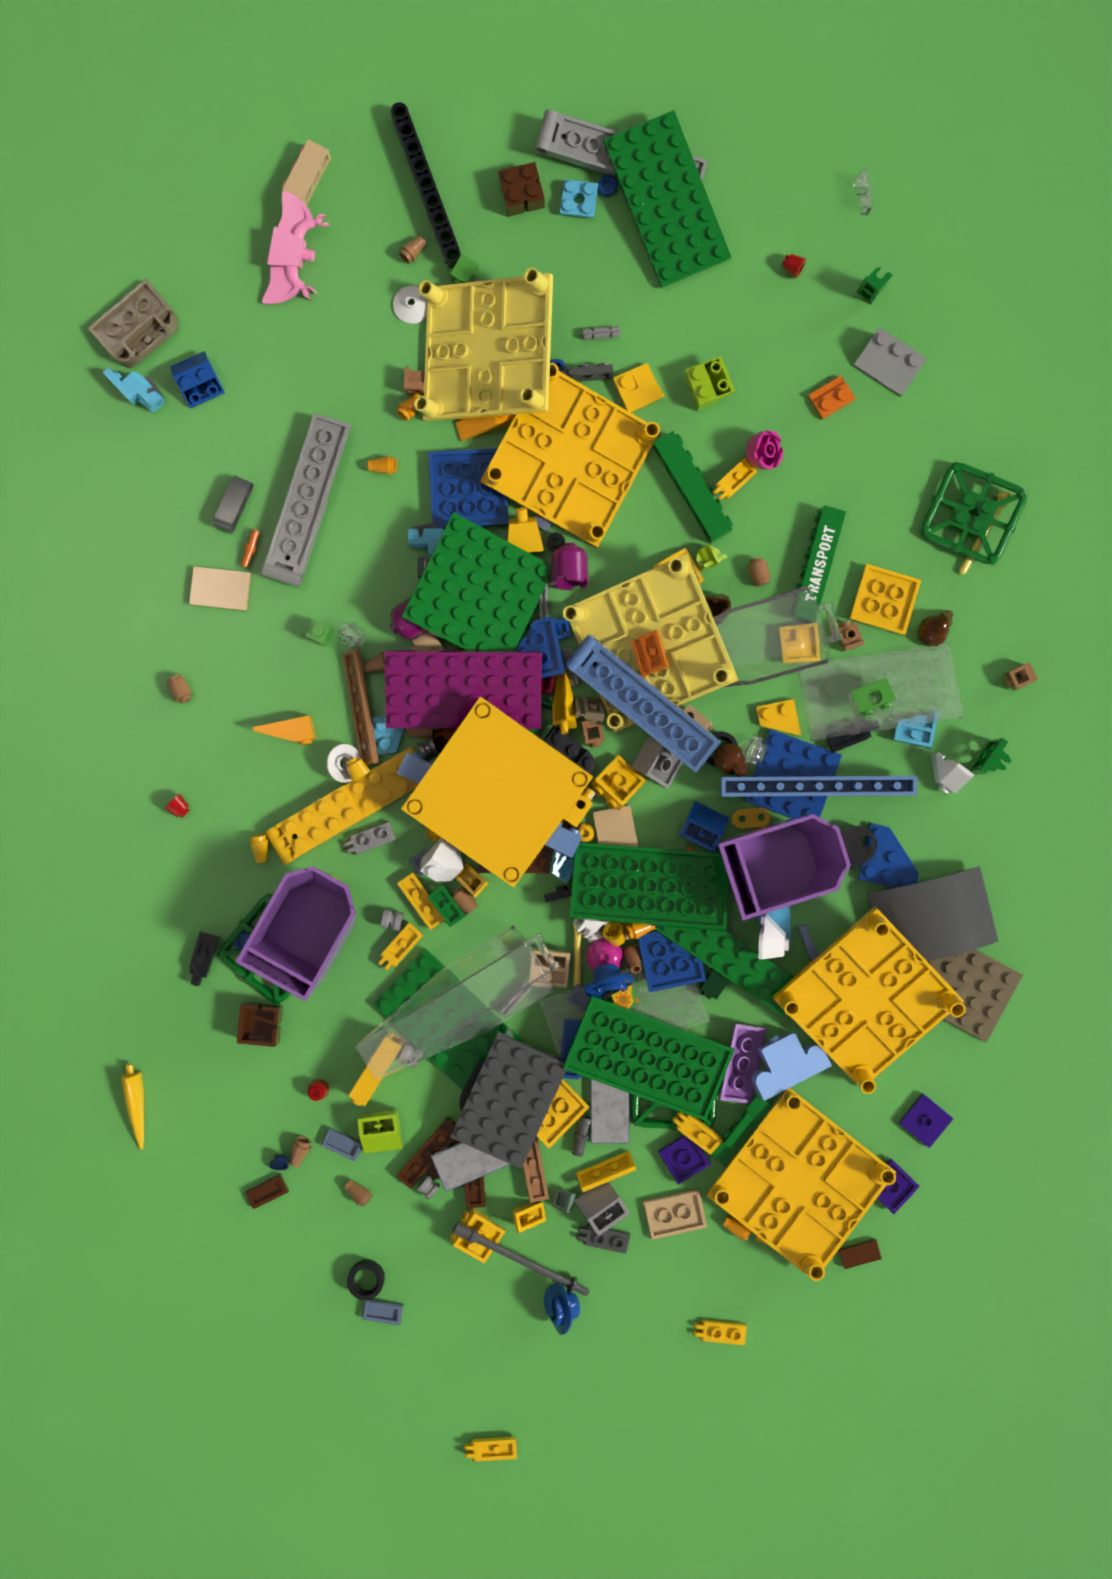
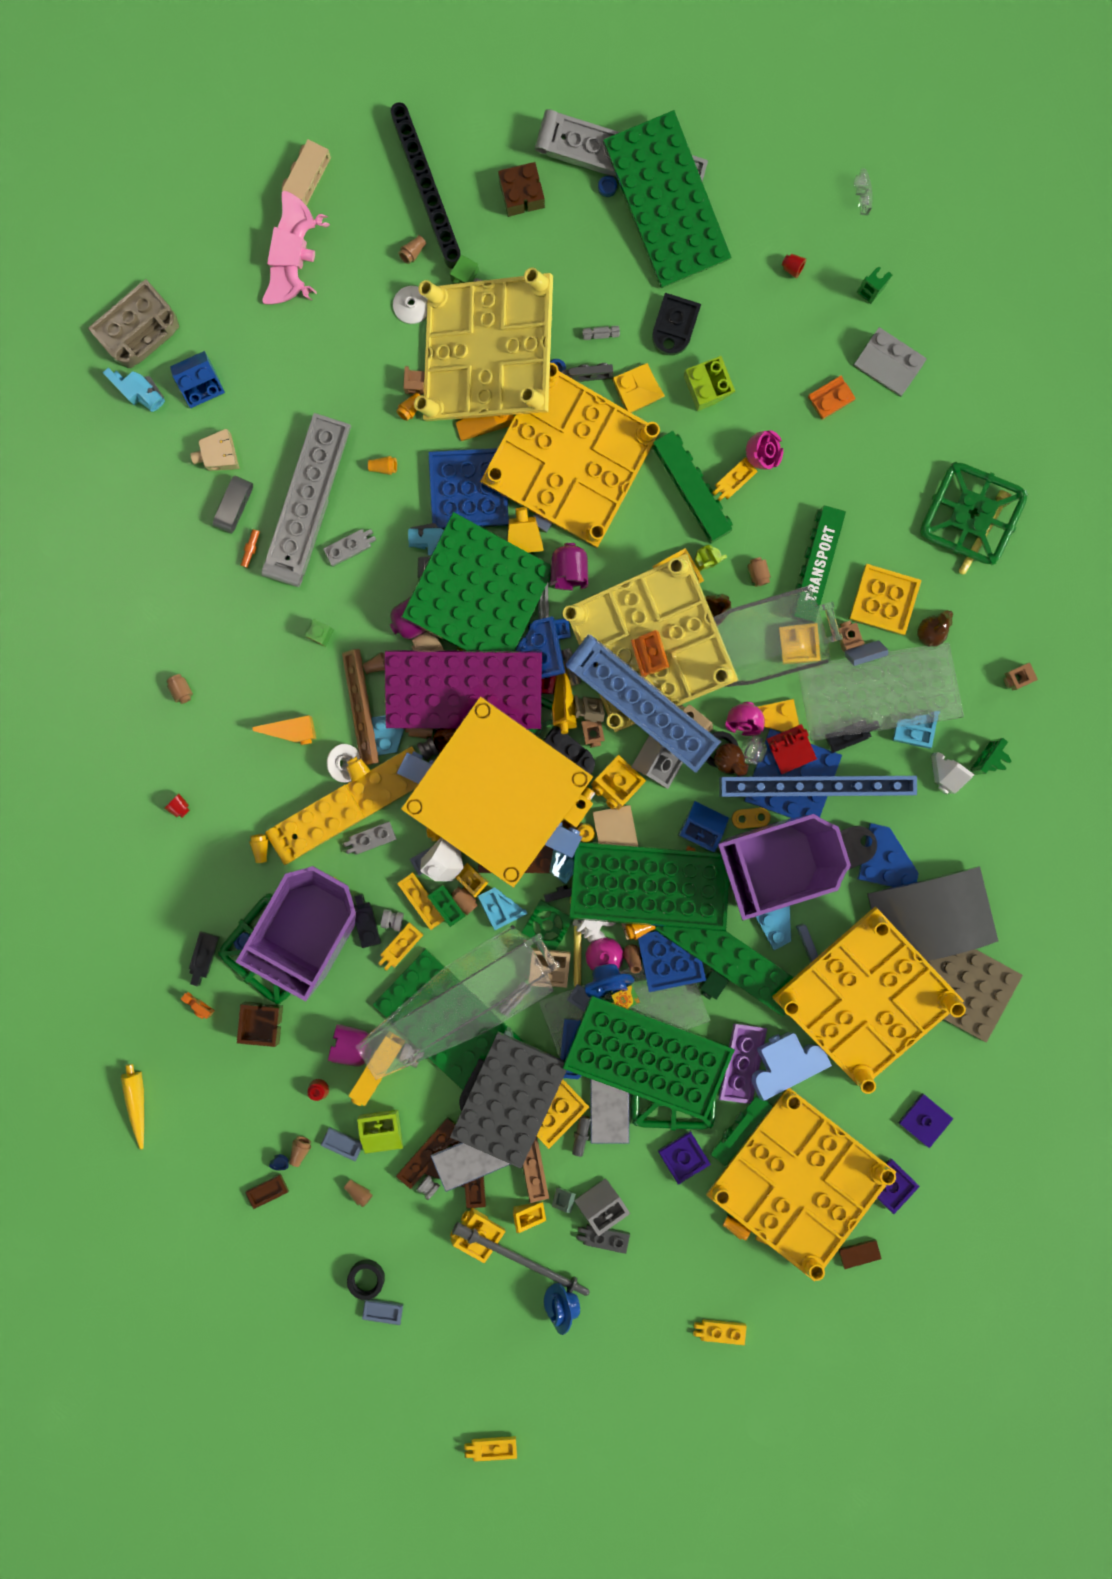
tan tile [189,566,252,611] -> none
clear head [337,621,366,650] -> none
black plate [546,532,565,552] -> none
medium azure piece [560,179,598,218] -> none
yellow plate [576,1151,637,1192] -> none
yellow hat [603,922,626,946] -> none
tan tile [643,1188,707,1240] -> none
yellow hinge [672,1112,723,1155] -> none
white slope [758,913,789,959] -> none
bright green brick [848,678,896,717] -> none
none -> orange plate [181,992,215,1019]
none -> tan torso [191,429,240,471]
none -> light grey hinge [323,529,376,567]
none -> magenta cylinder [328,1024,375,1067]
none -> black hinge [354,894,381,948]
none -> medium azure wing [477,887,528,930]
none -> green piece [521,899,573,950]
none -> black plate [652,293,701,356]
none -> dark pink cylinder [725,702,765,736]
none -> red hinge [766,724,817,774]
none -> sand blue tile [845,640,888,666]

